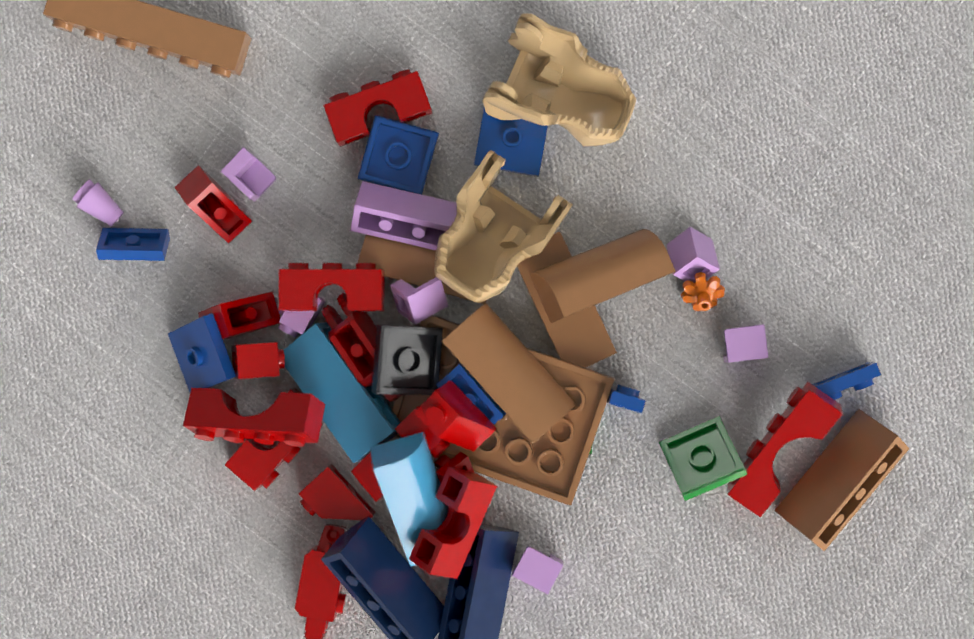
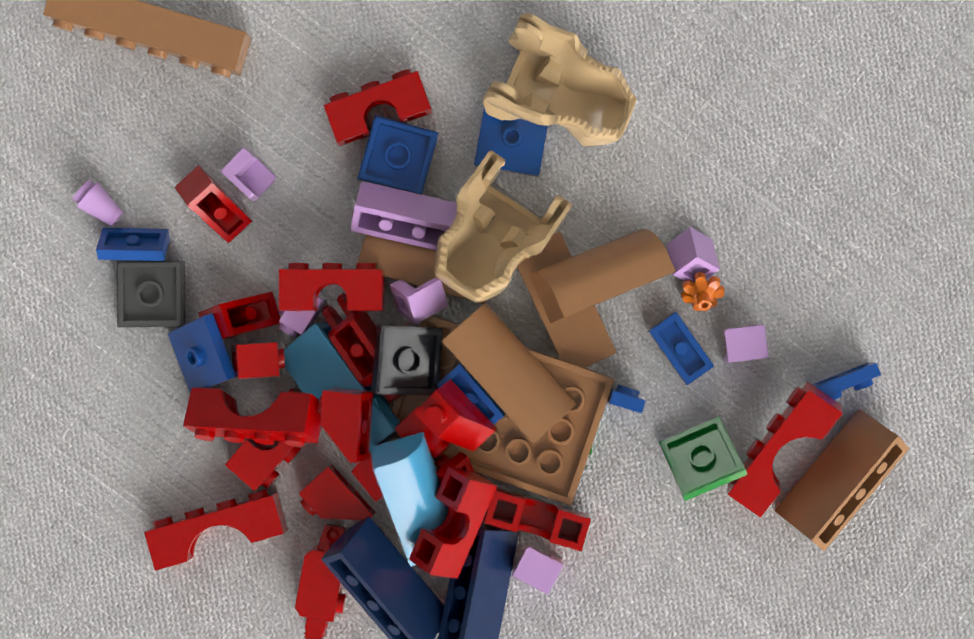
none -> dark grey plate [117,261,186,327]
none -> red arch [144,489,288,571]
none -> red slope [317,388,373,463]
none -> red arch [484,487,591,552]
none -> blue plate [648,312,714,385]

